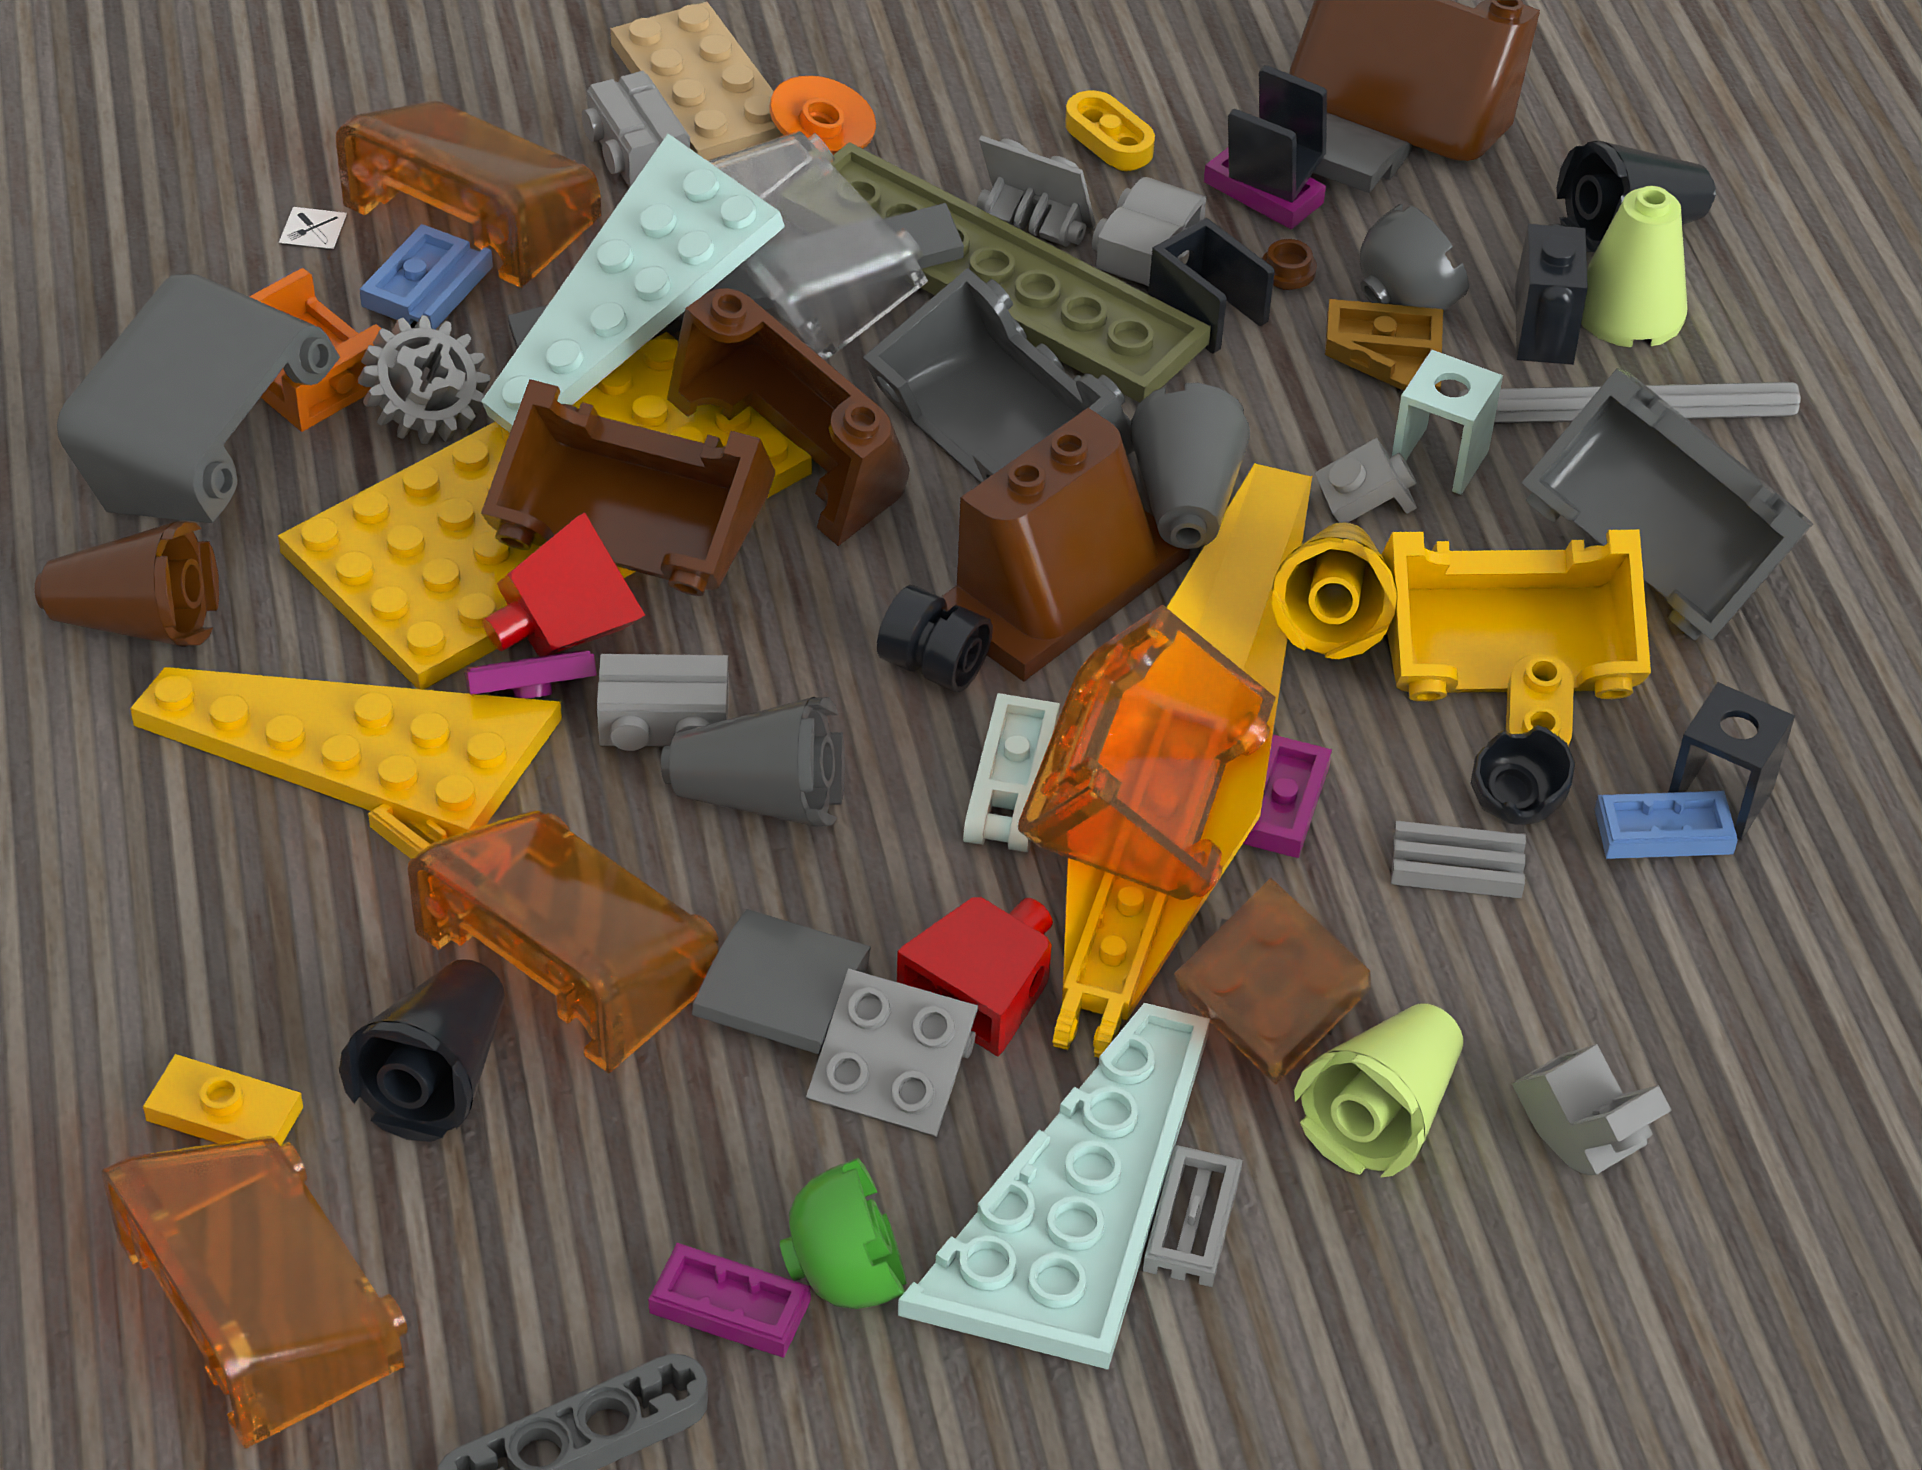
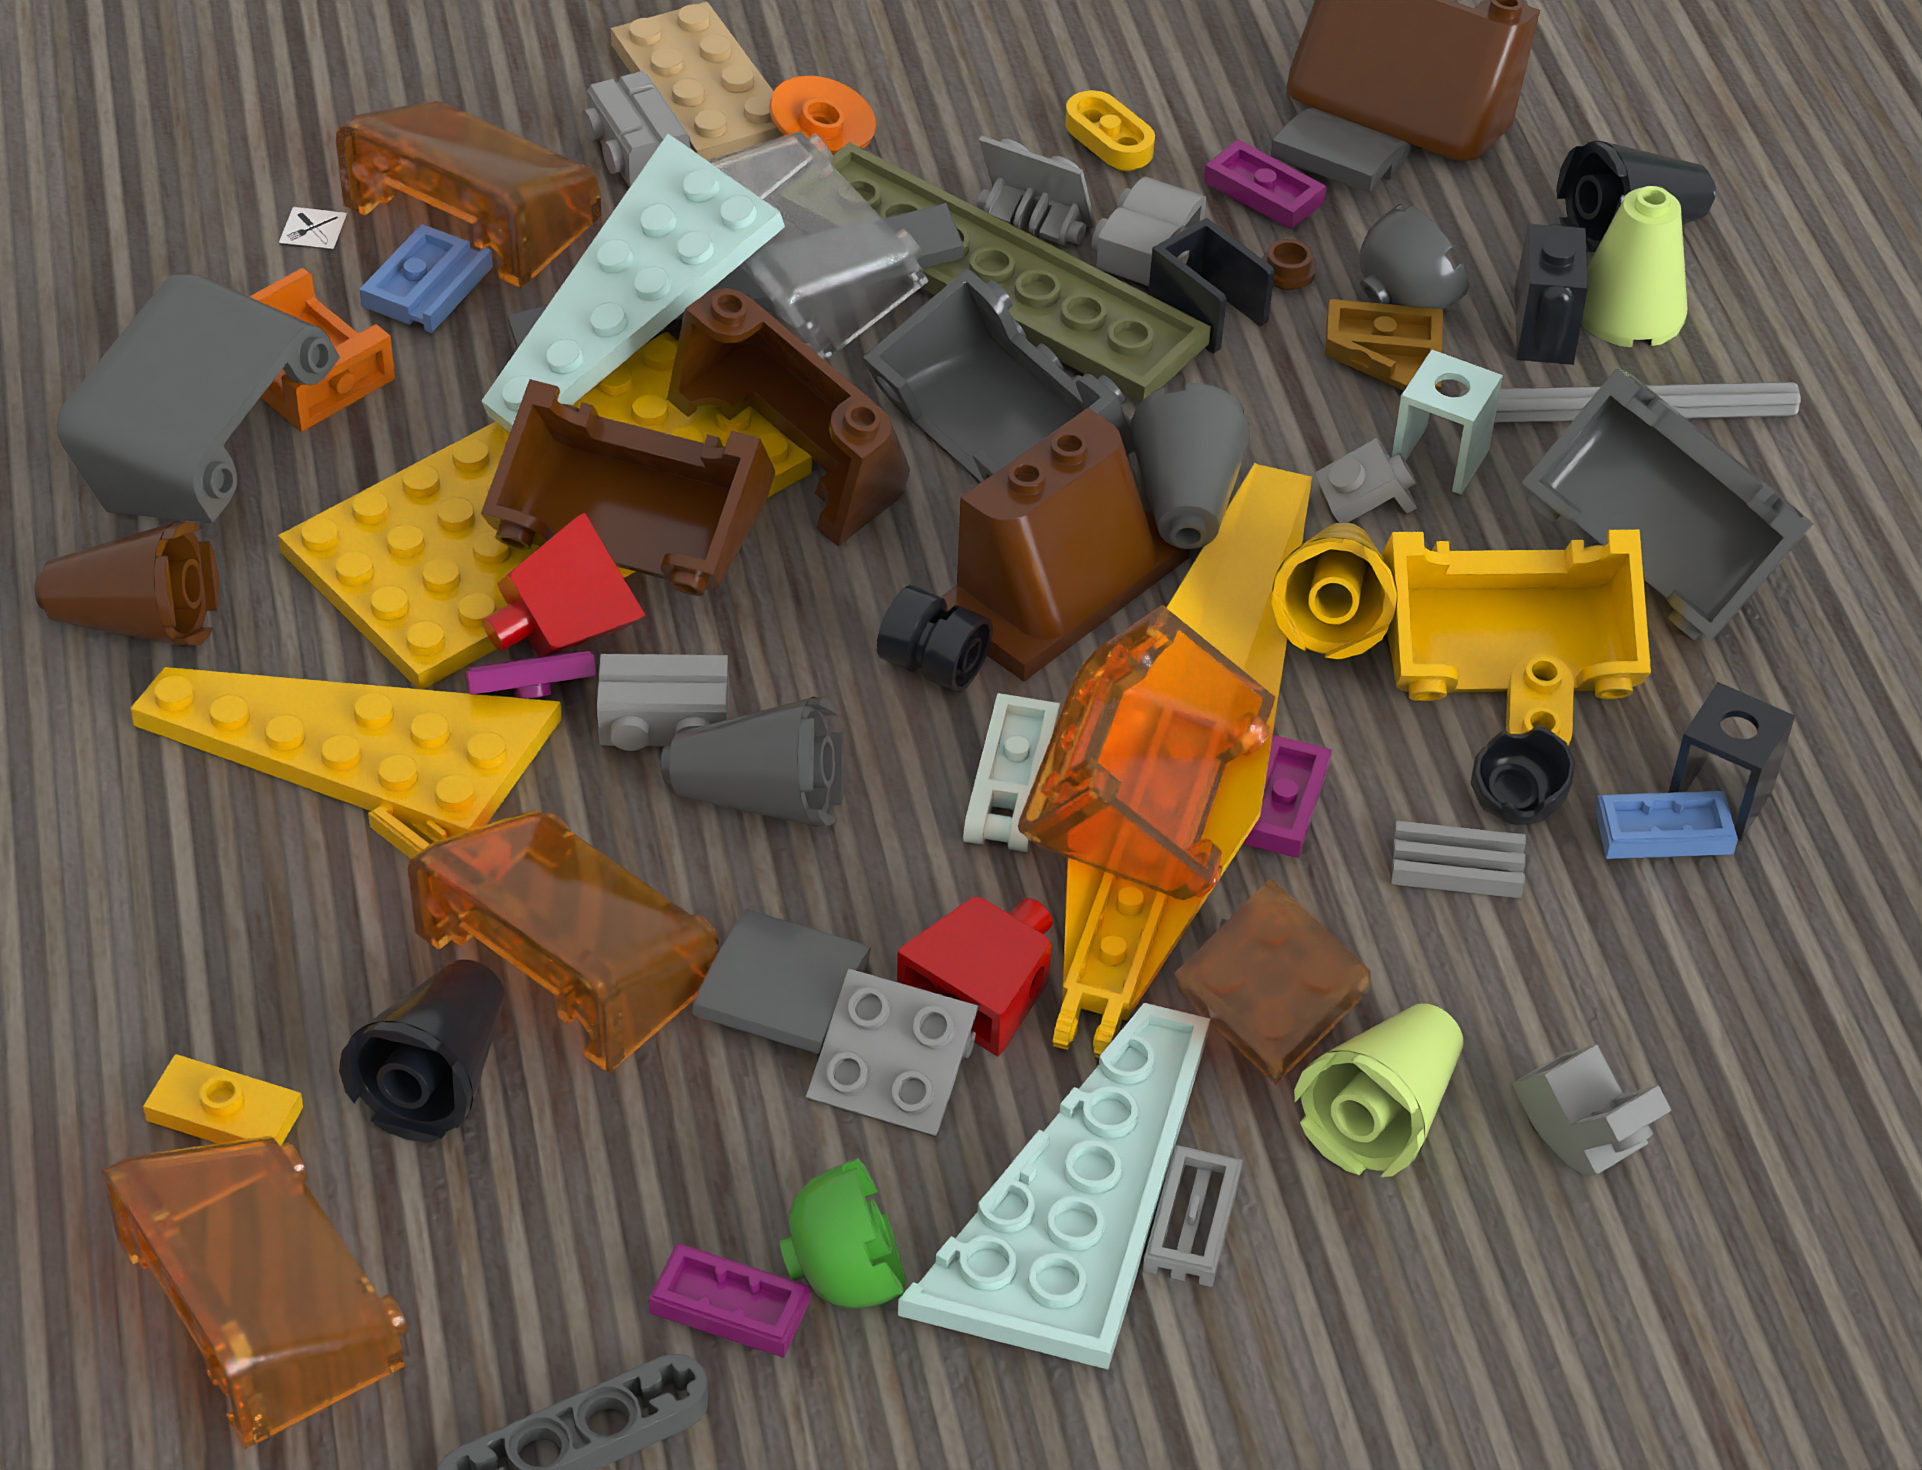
light grey gear [358,315,490,444] -> none
black piece [1228,65,1327,203] -> none

